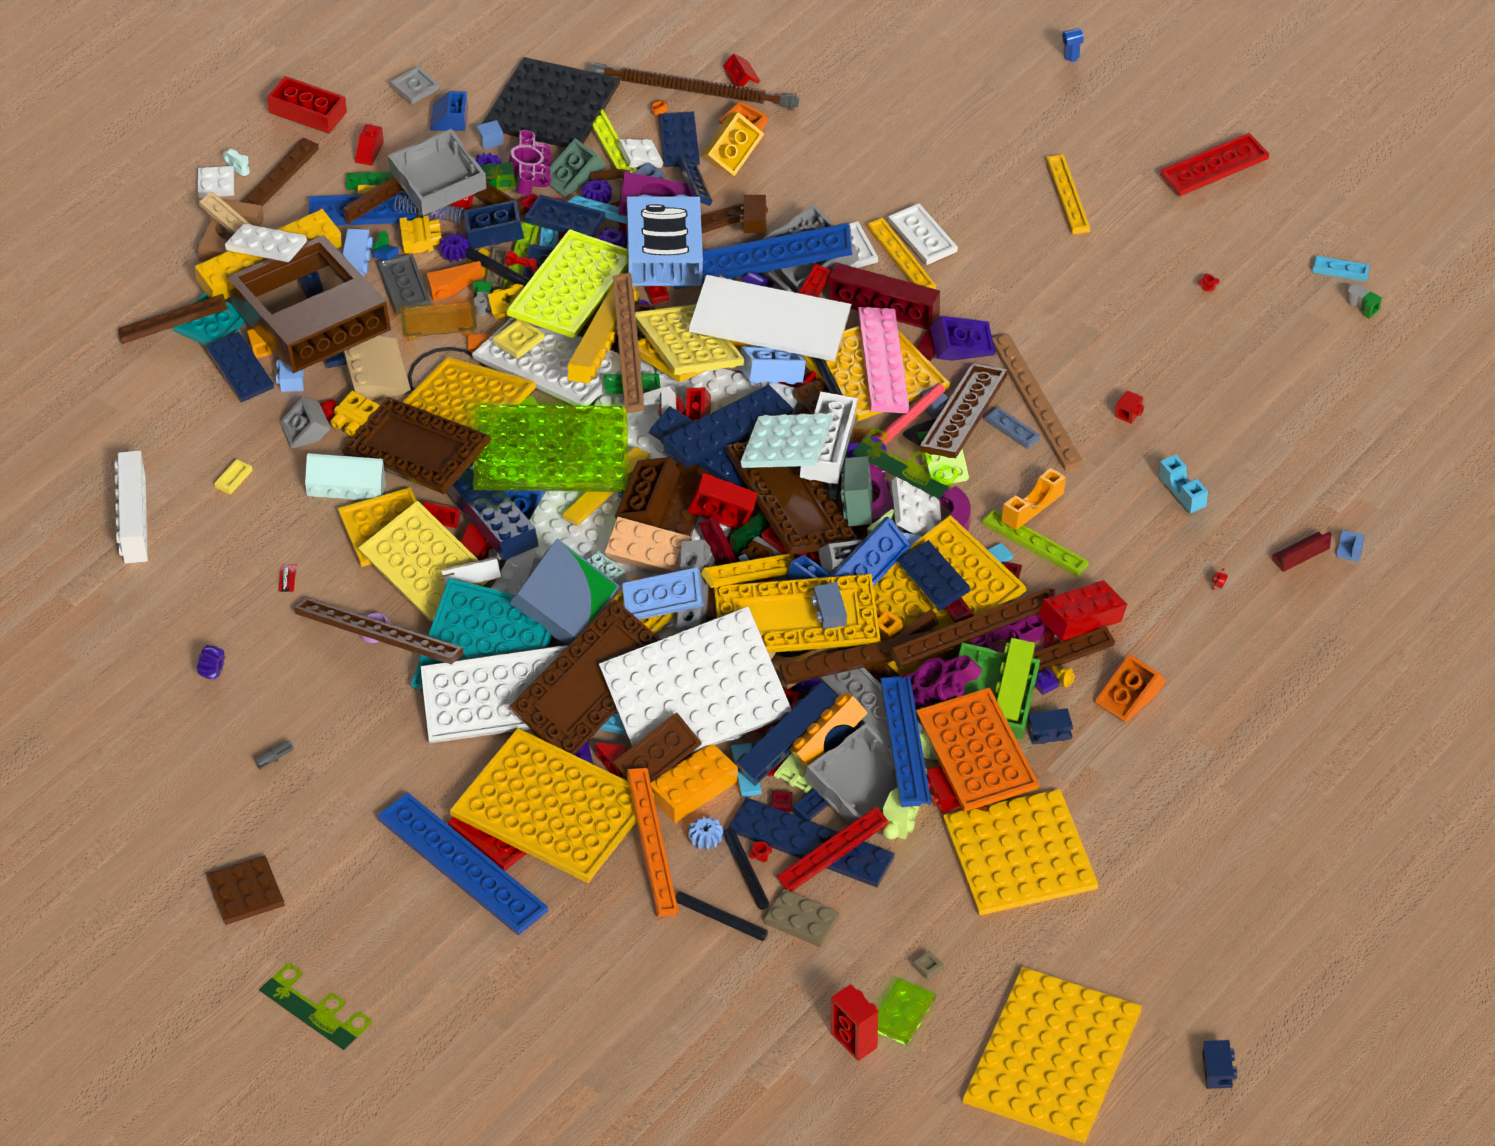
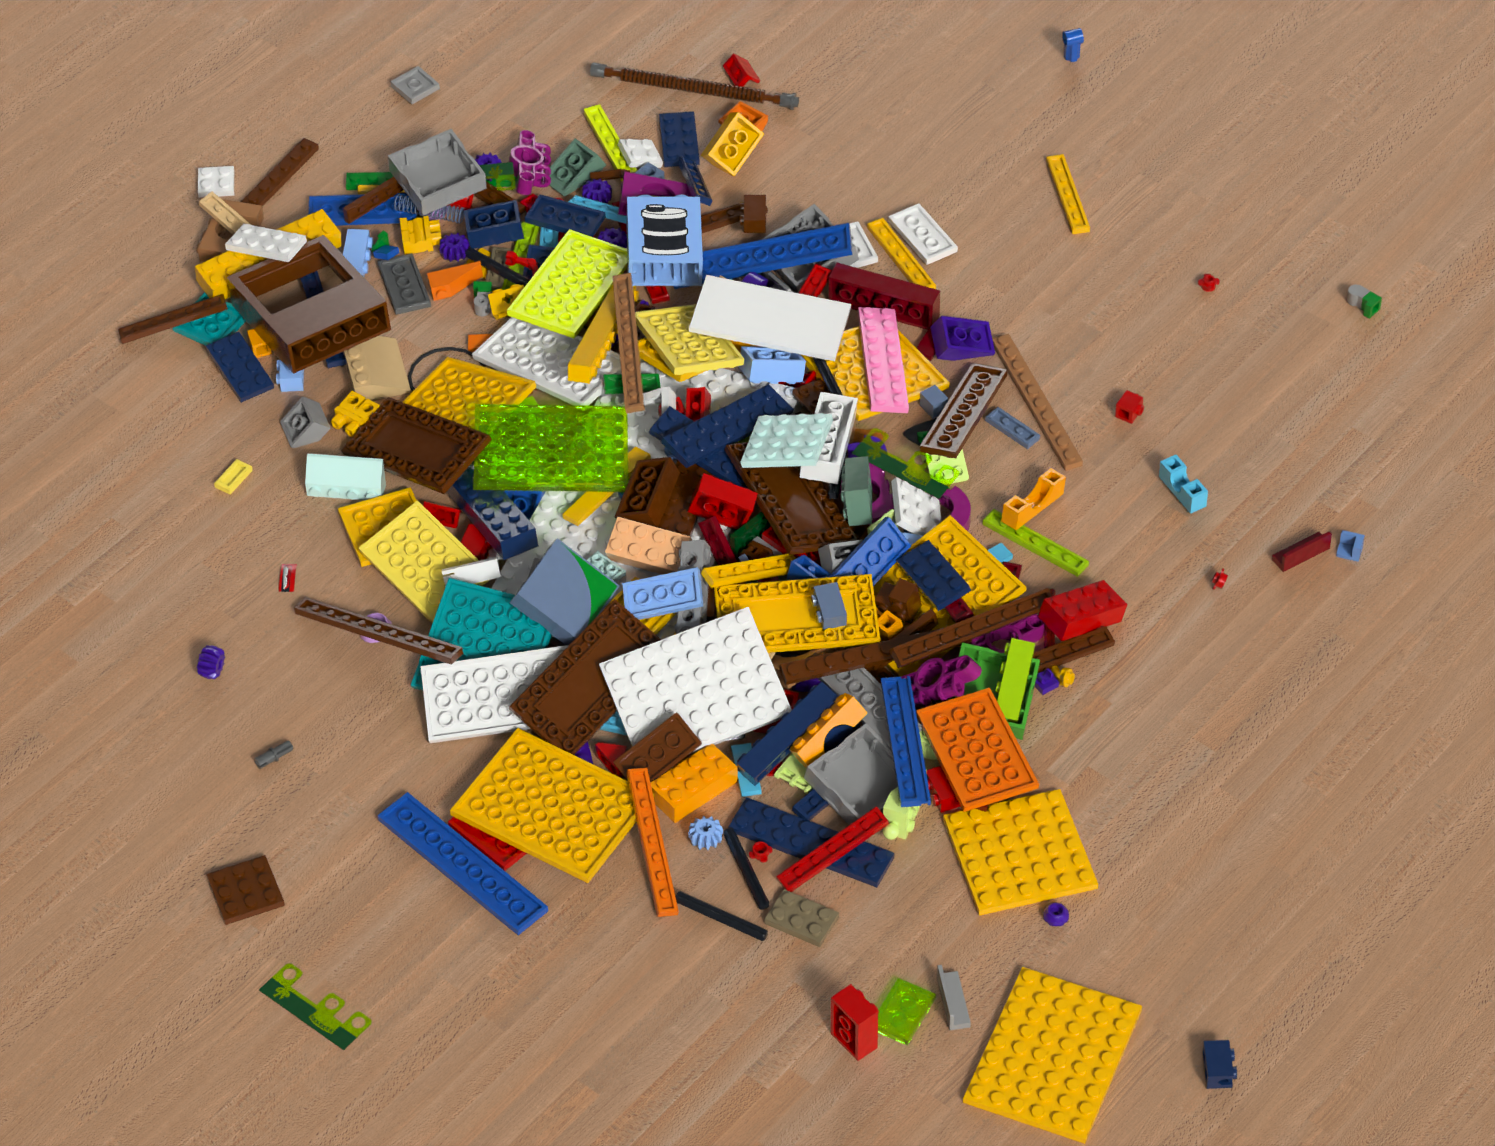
white brick [115,451,148,563] -> none
light aqua plate [223,149,250,176] -> none
red brick [267,76,347,134] -> none
red plate [320,399,337,421] -> none
red slope [355,124,384,166] -> none
clear yellow windscreen [400,298,477,341] -> none
blue slope [430,91,468,131] -> none
medium blue panel [477,120,504,149] -> none
black plate [482,57,620,148] -> none
light yellow plate [492,319,545,359] -> none
orange tile [650,100,669,116] -> none
dark red tile [771,791,793,812] -> none
coral axle [877,383,945,445] -> none
dark tan plate [913,951,943,980] -> none
dark blue brick [1028,708,1073,745] -> none
orange slope [1094,654,1167,723] -> none
red plate [1160,133,1269,196] -> none
medium azure tile [1312,256,1370,282] -> none
none -> reddish brown brick [875,578,922,624]
none -> light grey panel [937,965,971,1030]
none -> dark purple plate [1043,903,1069,926]

